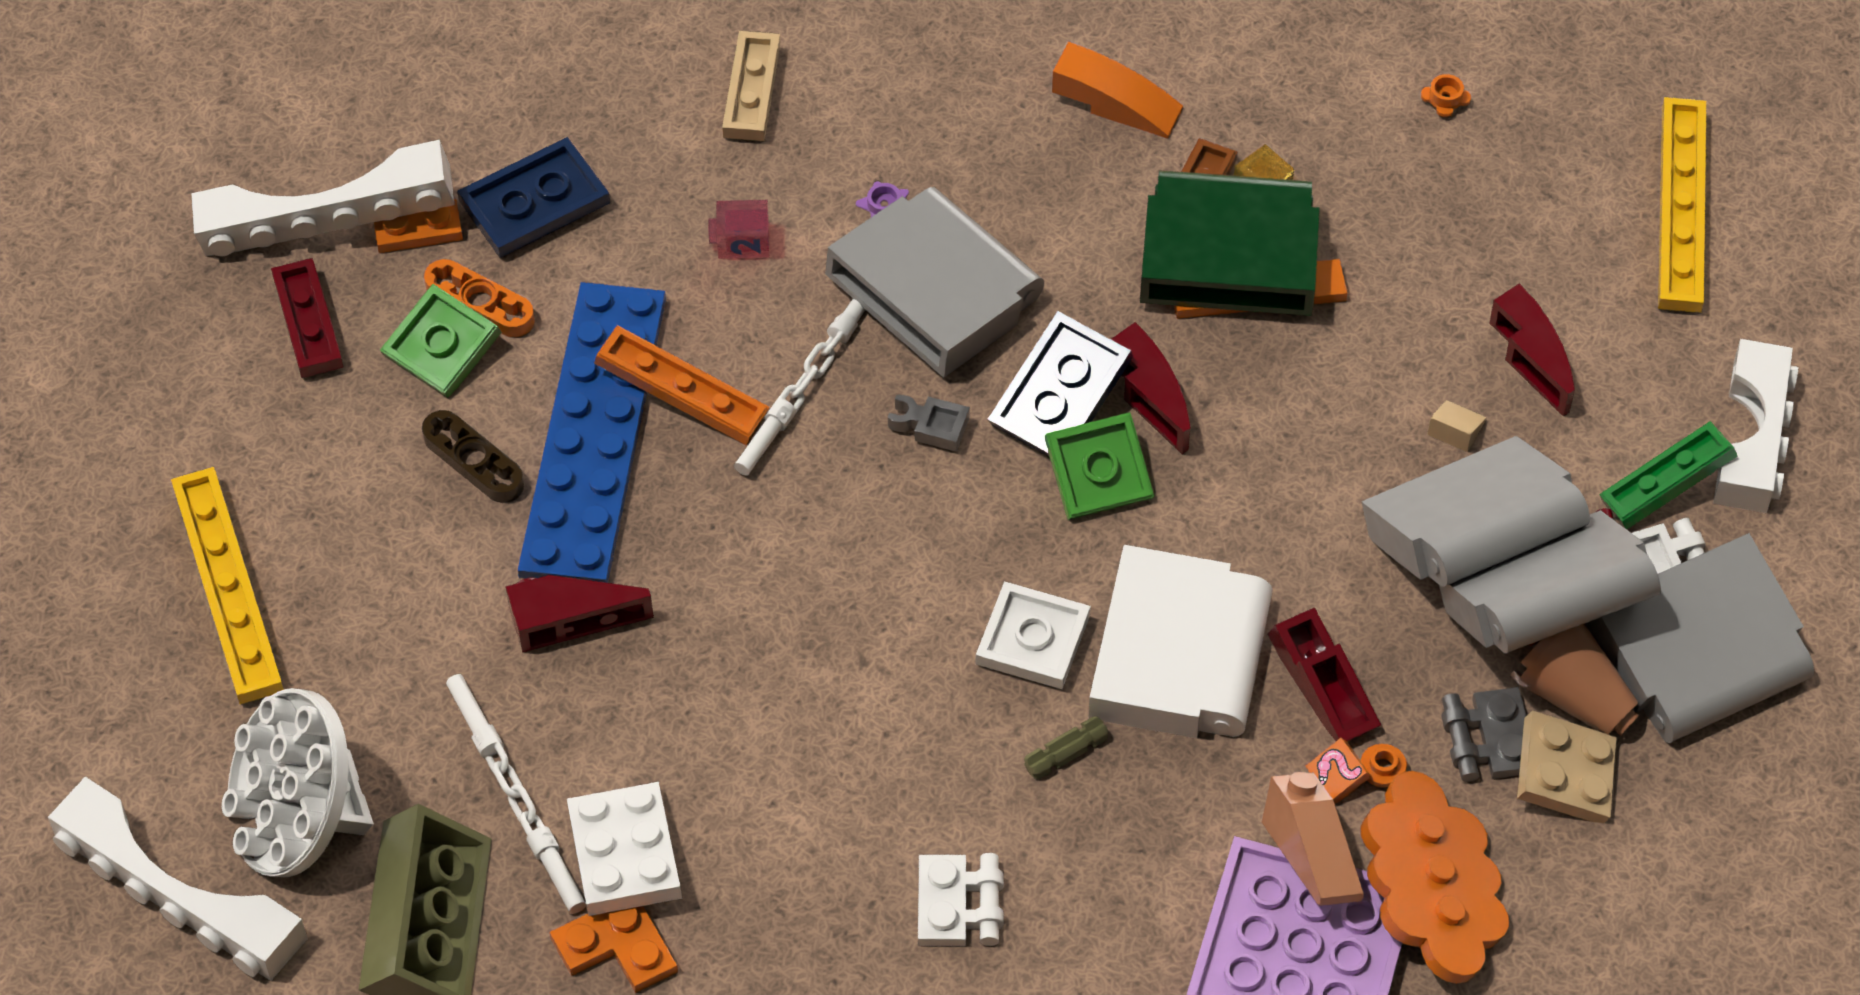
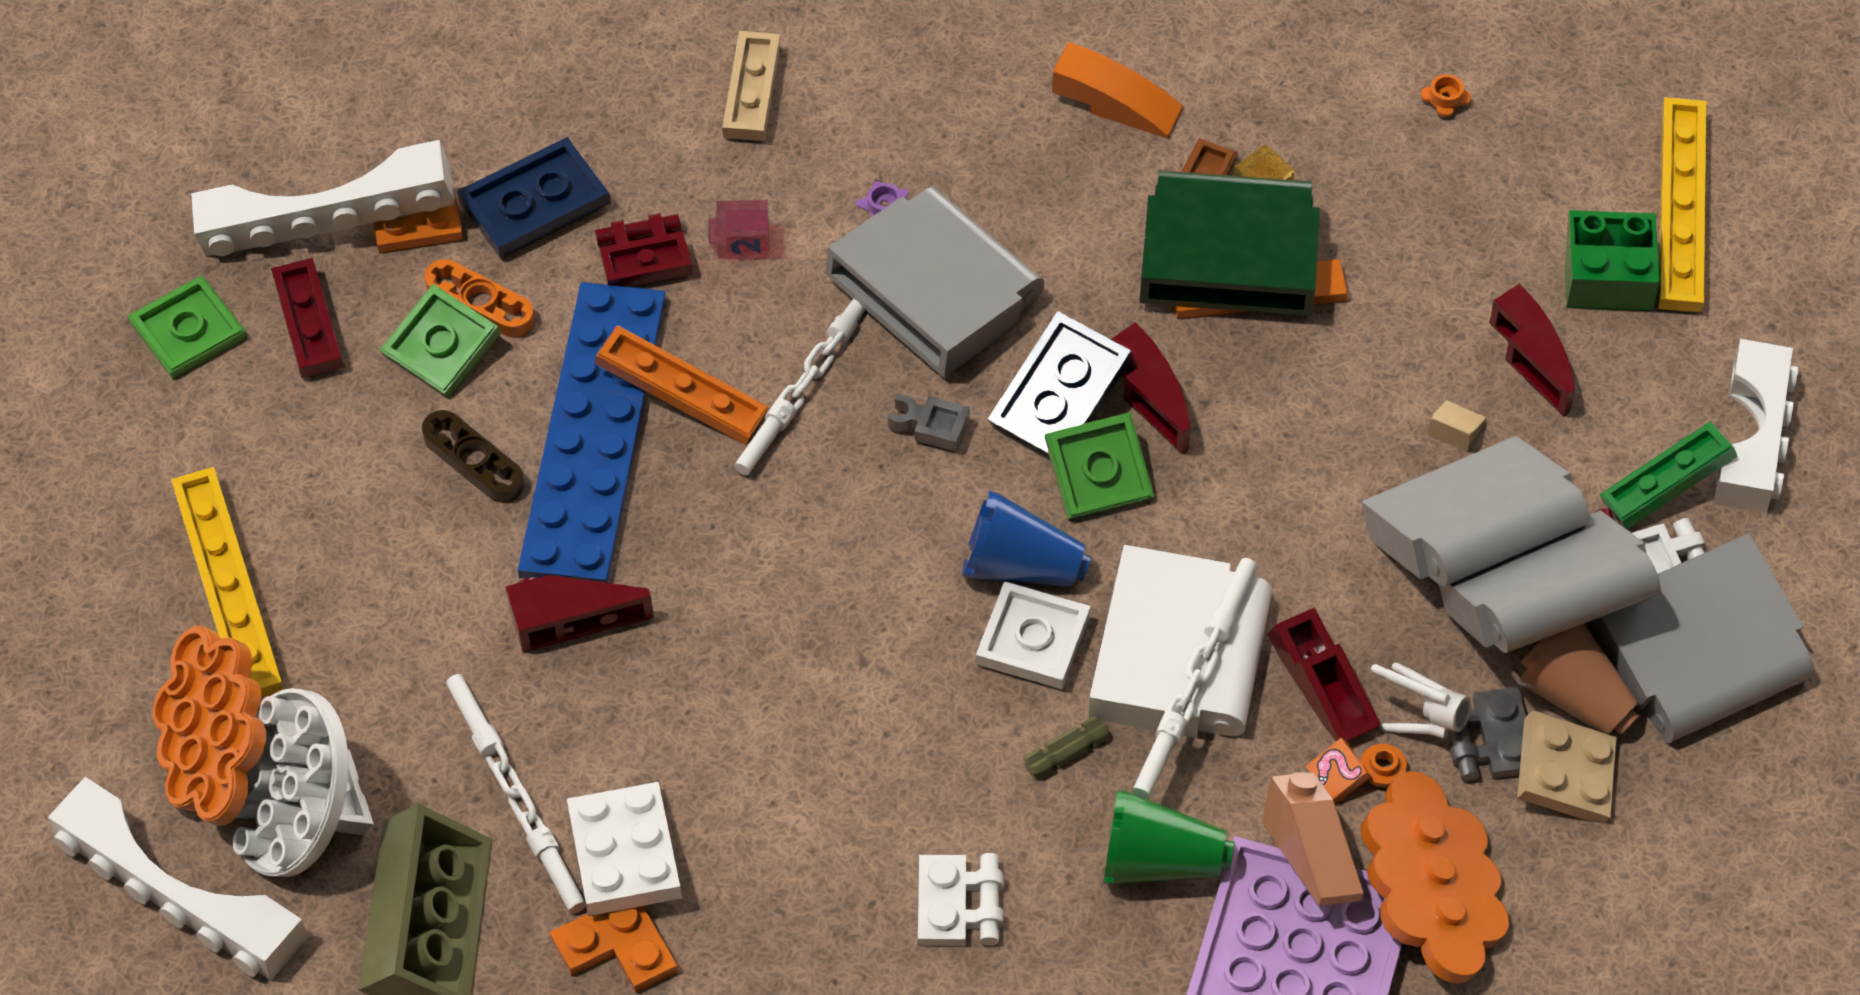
none -> bright green tile [127,275,247,380]
none -> orange plate [153,626,266,826]
none -> dark red plate [595,213,693,287]
none -> blue cone [961,490,1091,587]
none -> green cone [1103,790,1234,885]
none -> white piece [1132,558,1258,799]
none -> white plant [1371,662,1472,739]
none -> green slope [1565,210,1660,311]

